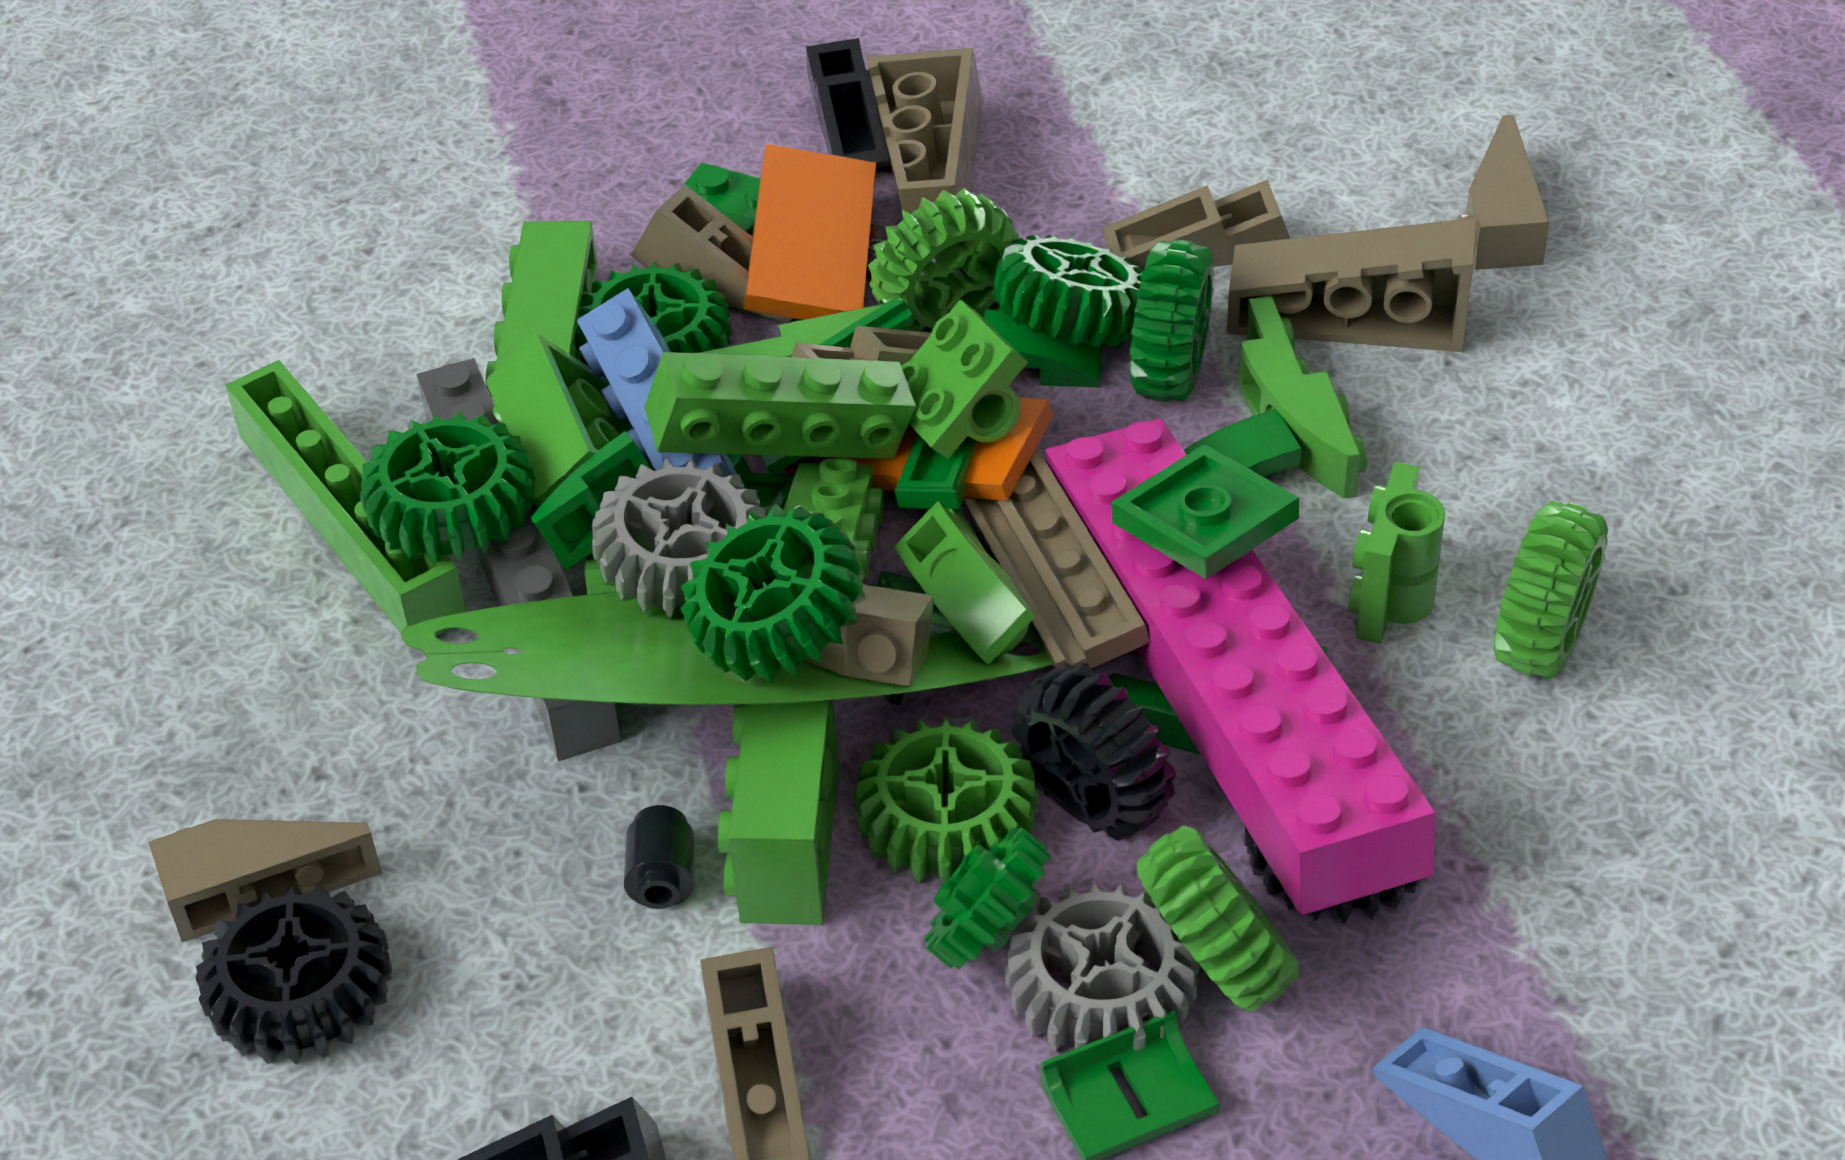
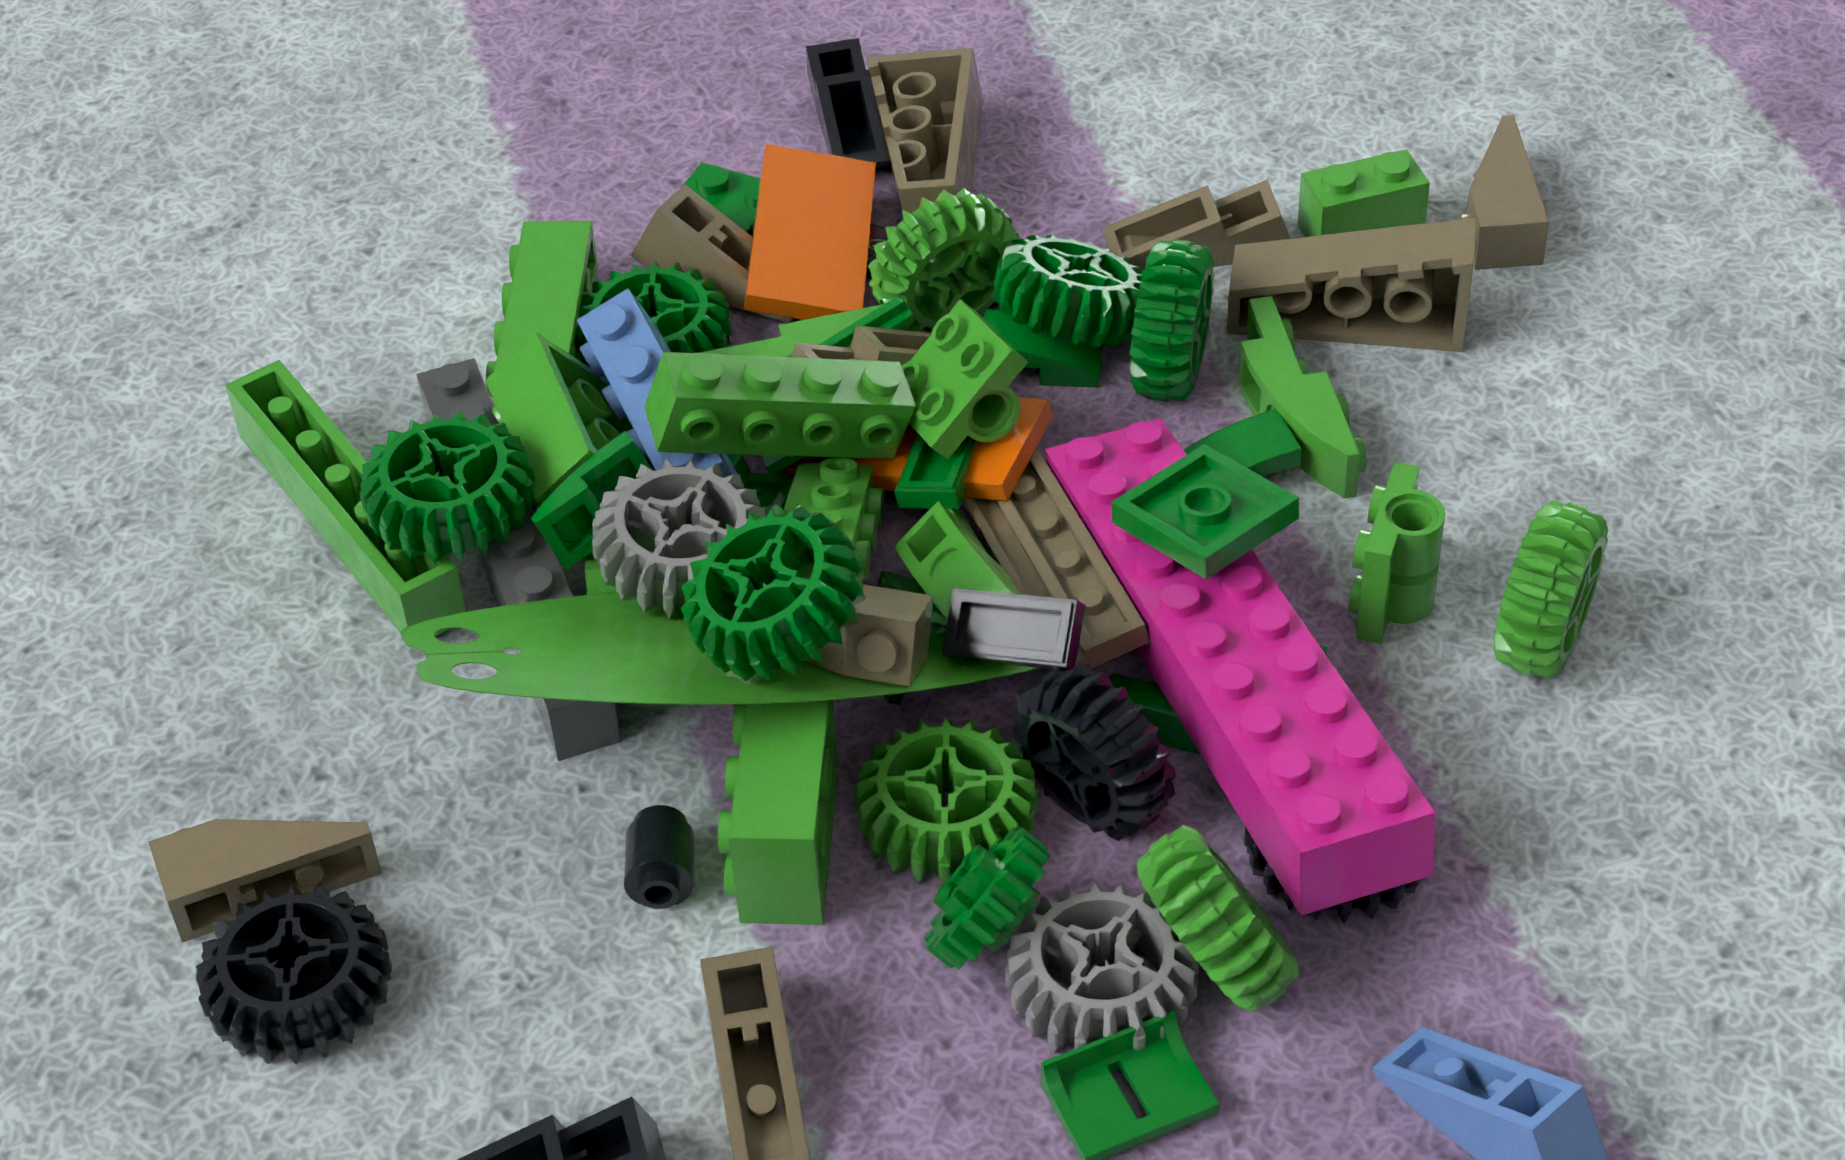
none -> tile [942,588,1086,670]
none -> bright green brick [1297,149,1430,237]

